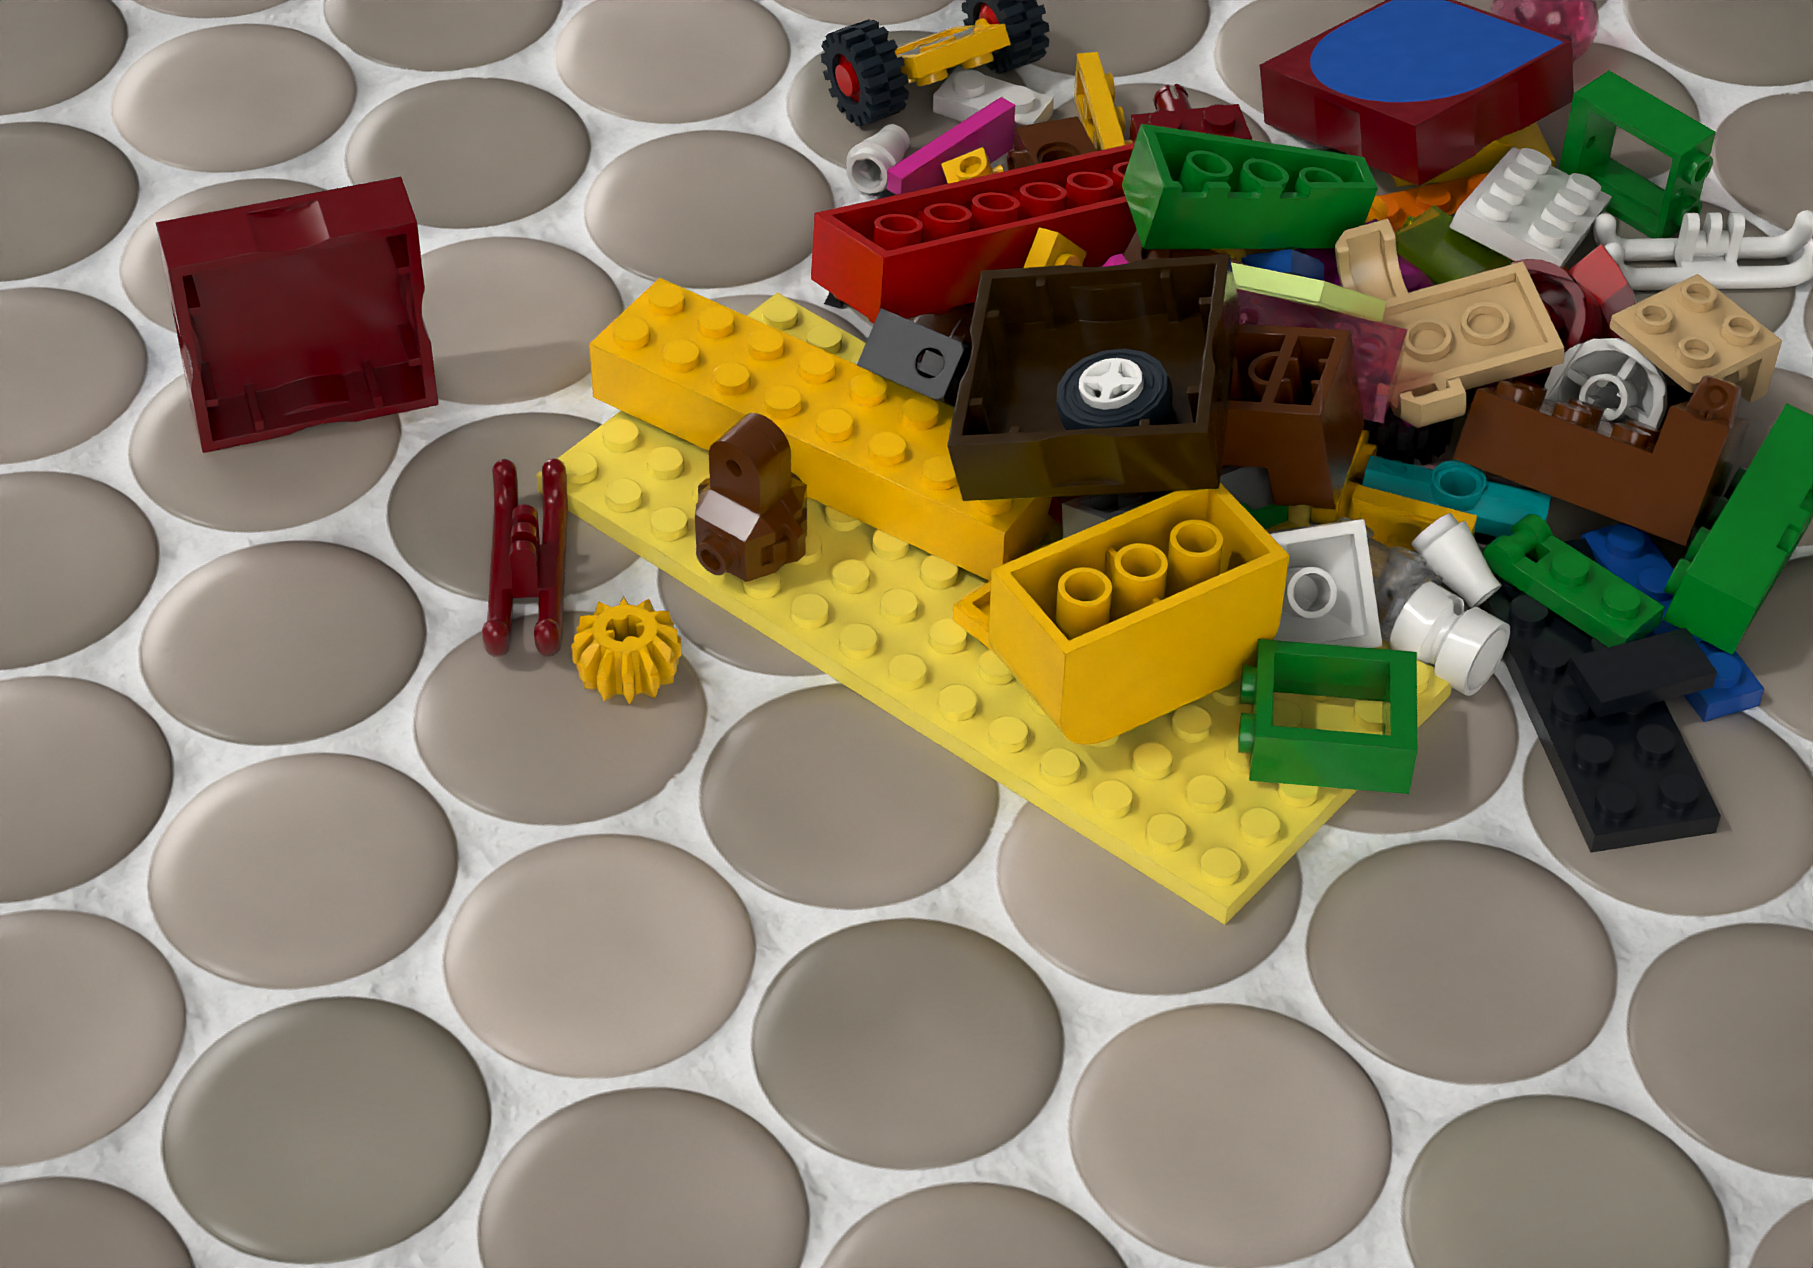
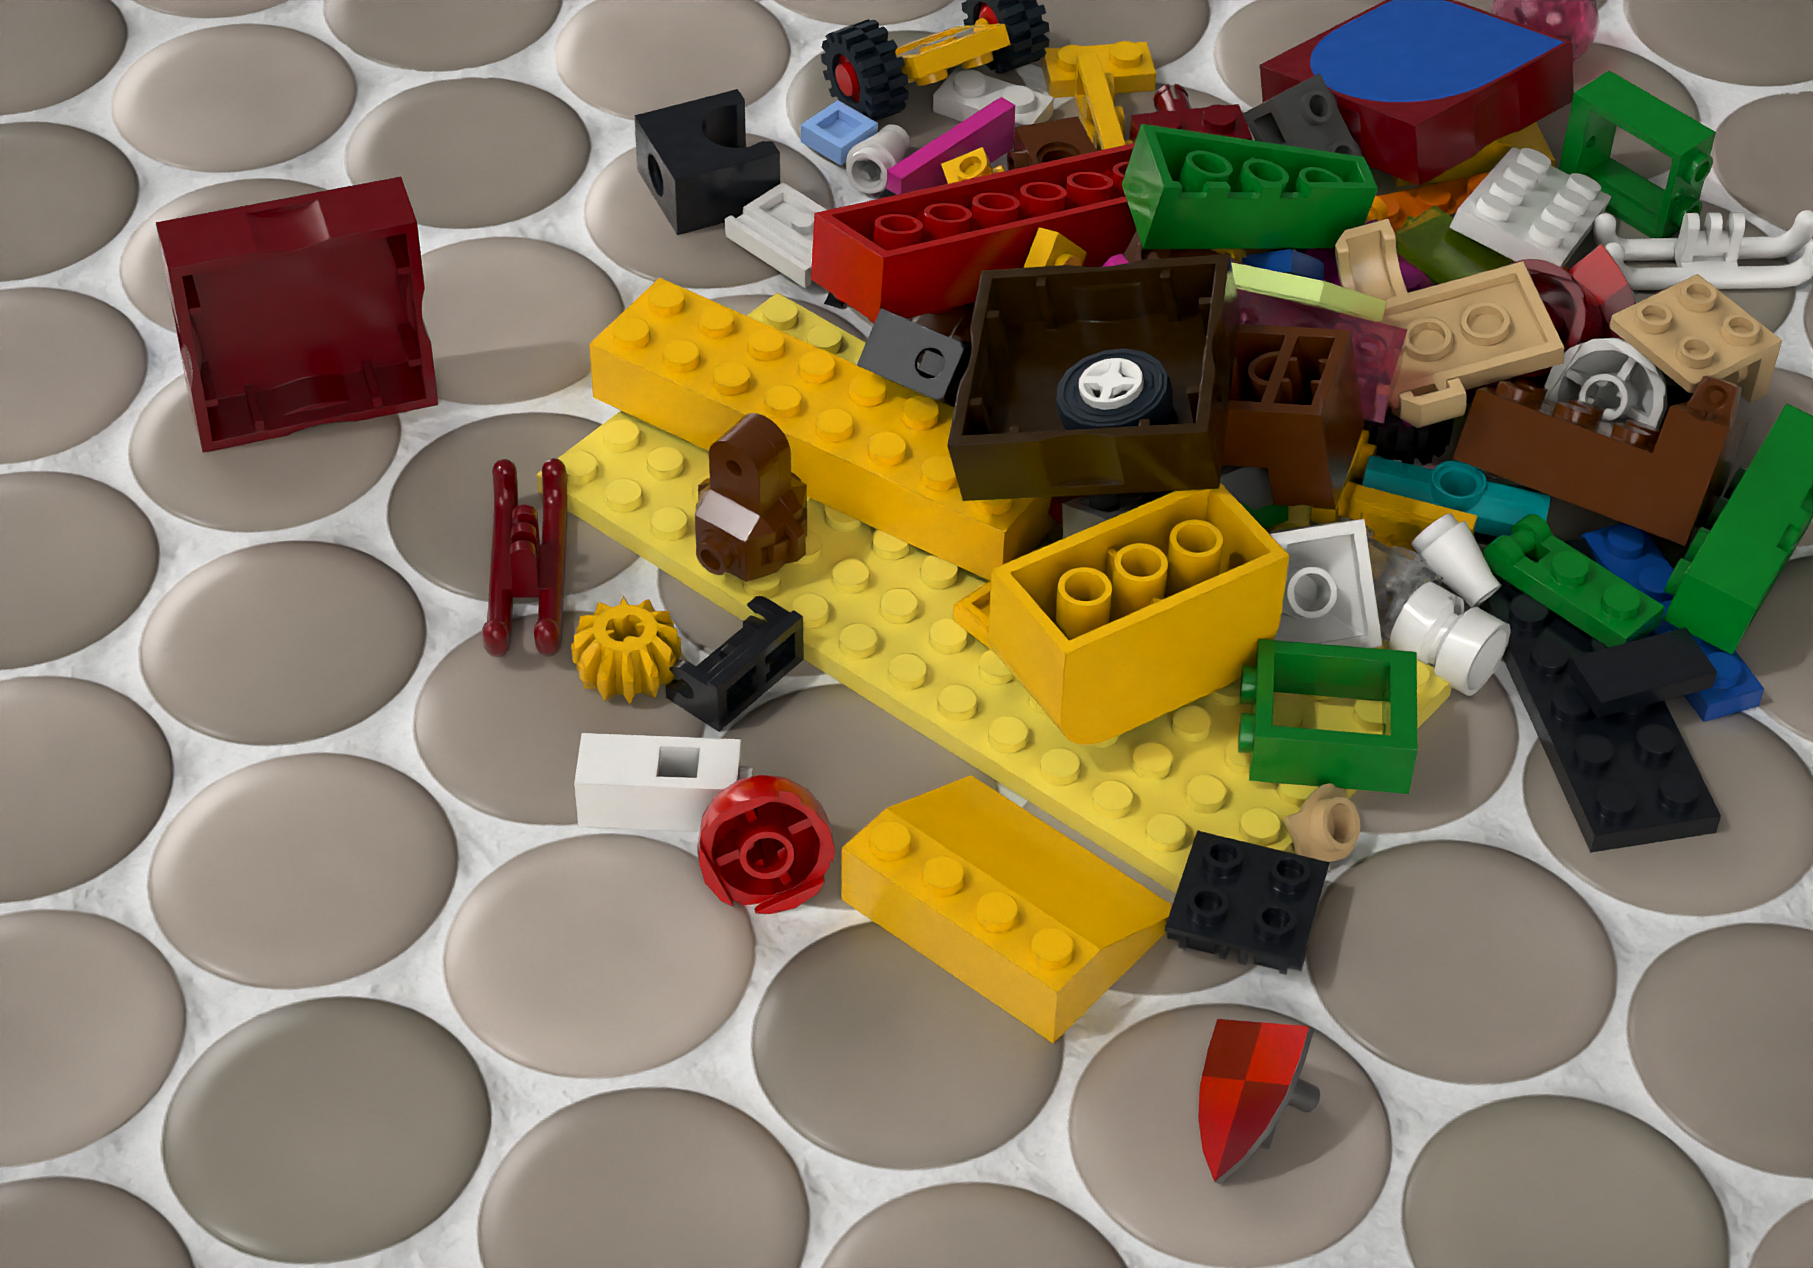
none -> white brick [574,733,754,832]
none -> black piece [634,89,780,235]
none -> black hinge [666,596,804,732]
none -> red cylinder [697,774,835,914]
none -> white plate [725,182,827,288]
none -> light blue plate [801,100,878,165]
none -> yellow slope [841,775,1172,1043]
none -> yellow plate [1041,41,1156,98]
none -> black hinge [1165,830,1330,975]
none -> shield [1198,1019,1320,1184]
none -> dark grey brick [1242,73,1362,157]
none -> tan animal [1283,783,1360,862]

